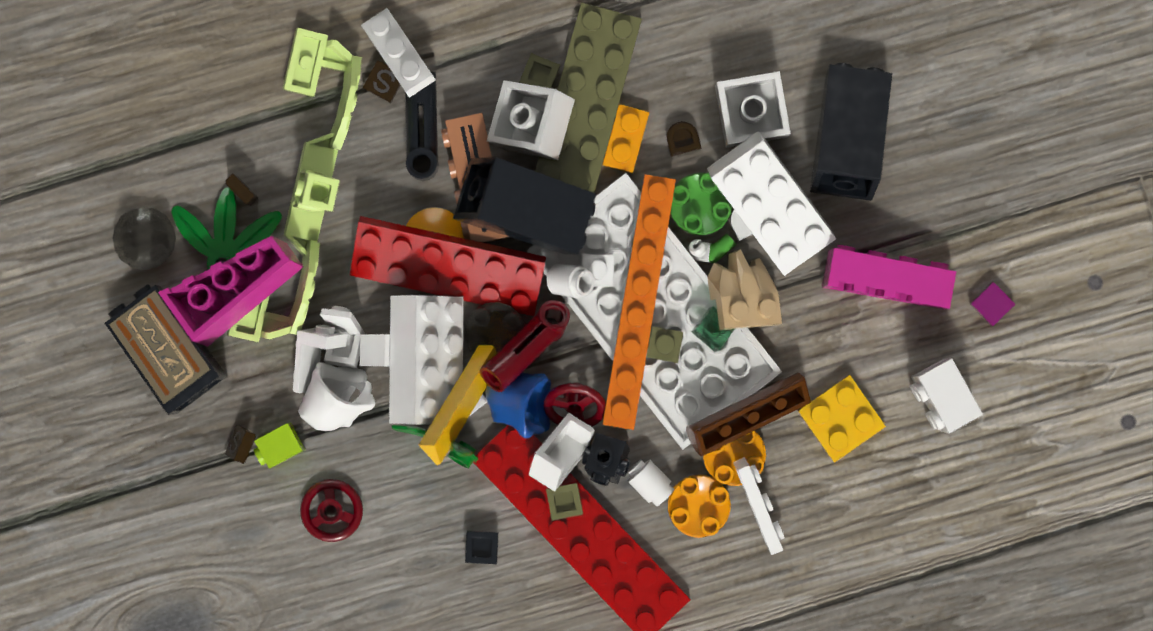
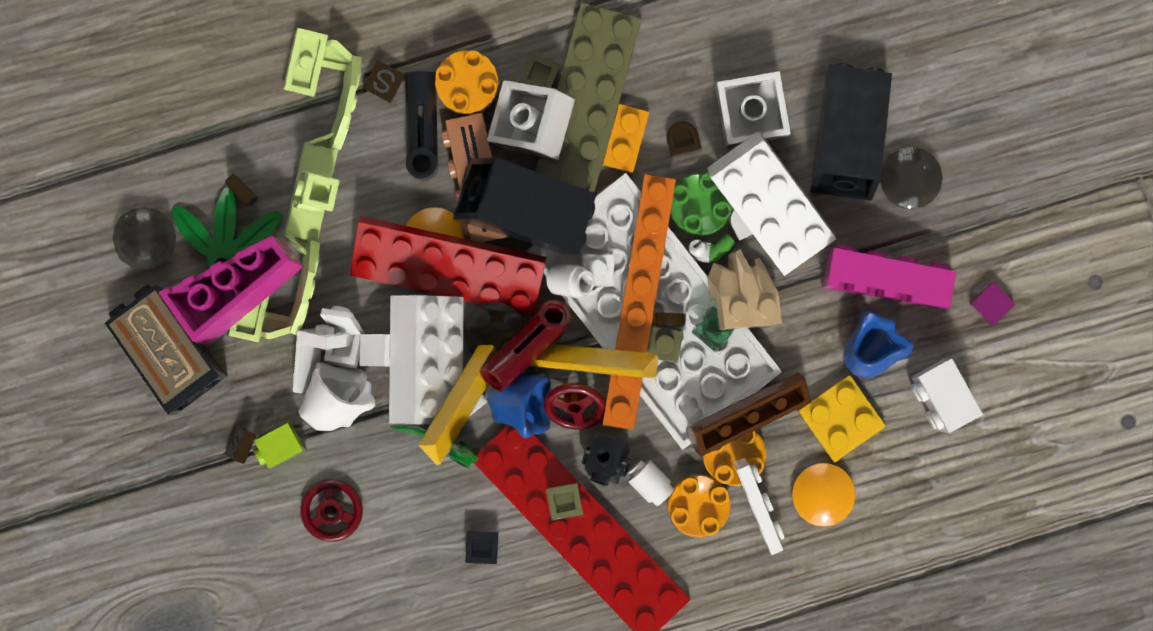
white plate [361,8,435,98] -> none
white panel [528,413,595,491] -> none
none -> light orange brick [435,50,499,116]
none -> yellow slope [530,344,658,379]
none -> dark brown tile [653,313,686,326]
none -> light orange dish [792,463,855,526]
none -> blue piece [843,310,913,379]
none -> clear smoke dish [880,147,943,210]

